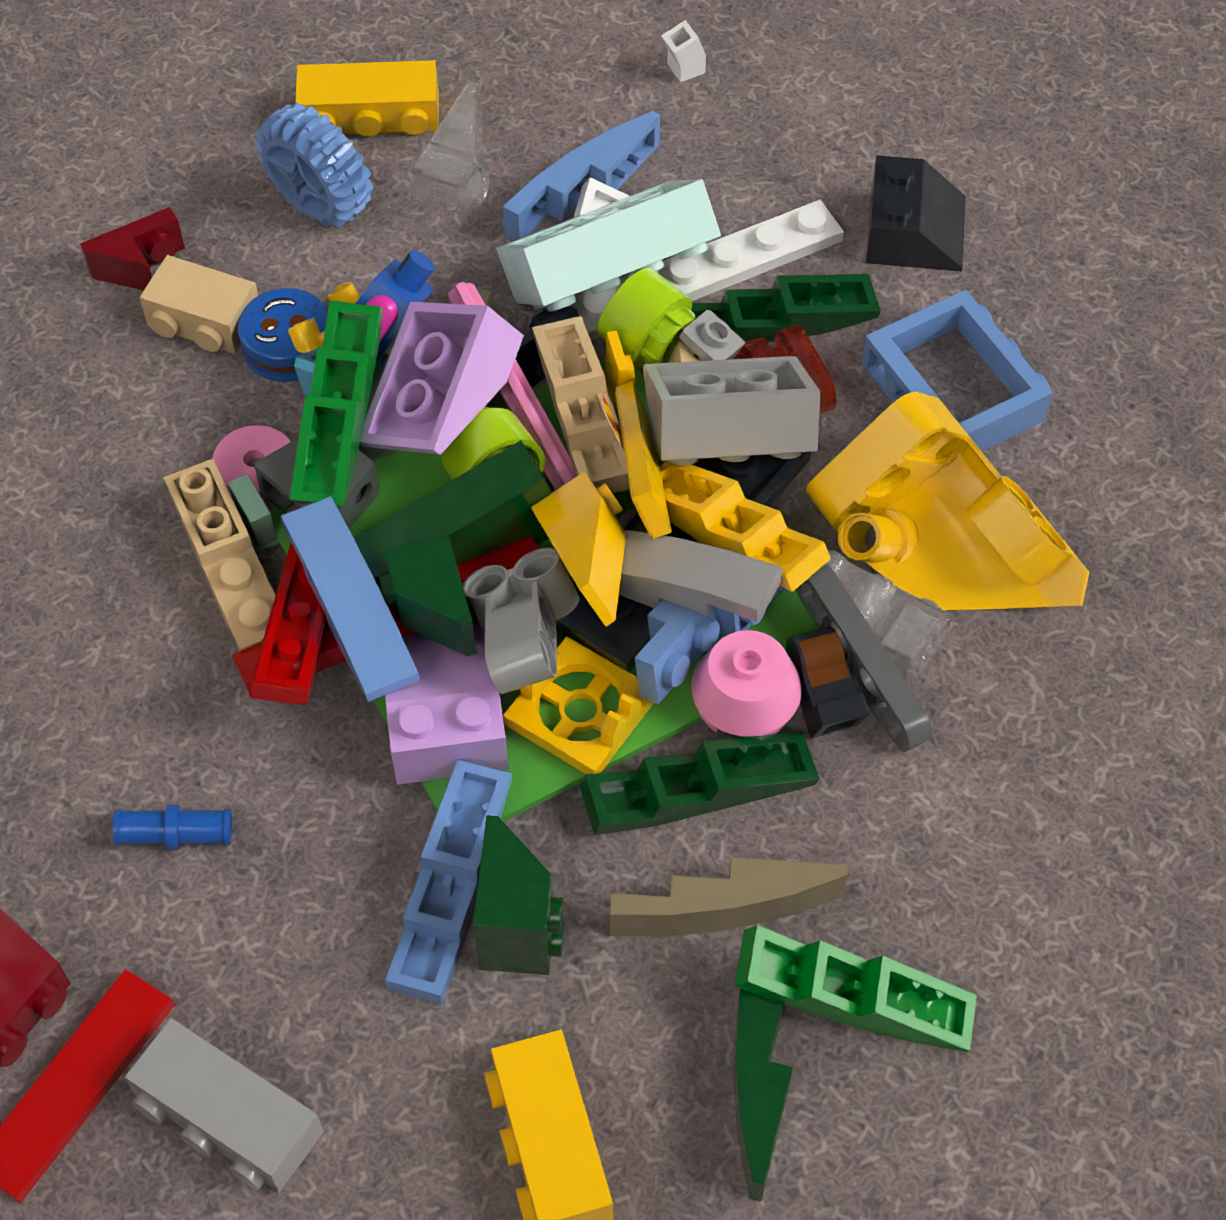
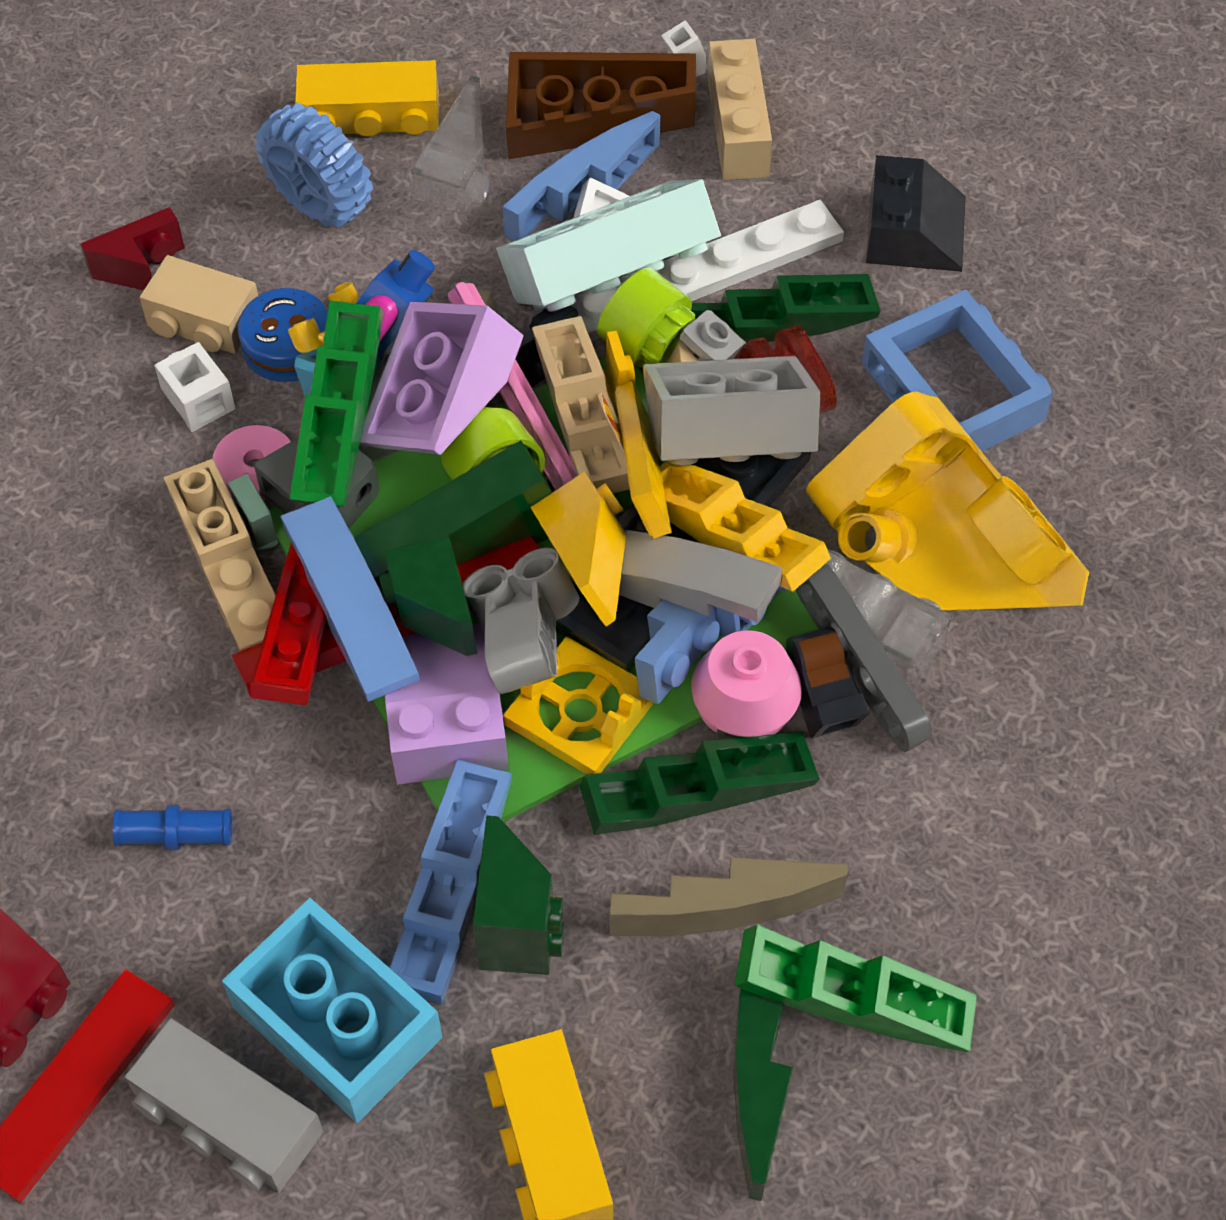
none -> white brick [154,342,236,432]
none -> medium azure brick [222,898,443,1124]
none -> reddish brown wedge [506,52,696,159]
none -> tan brick [708,39,772,180]

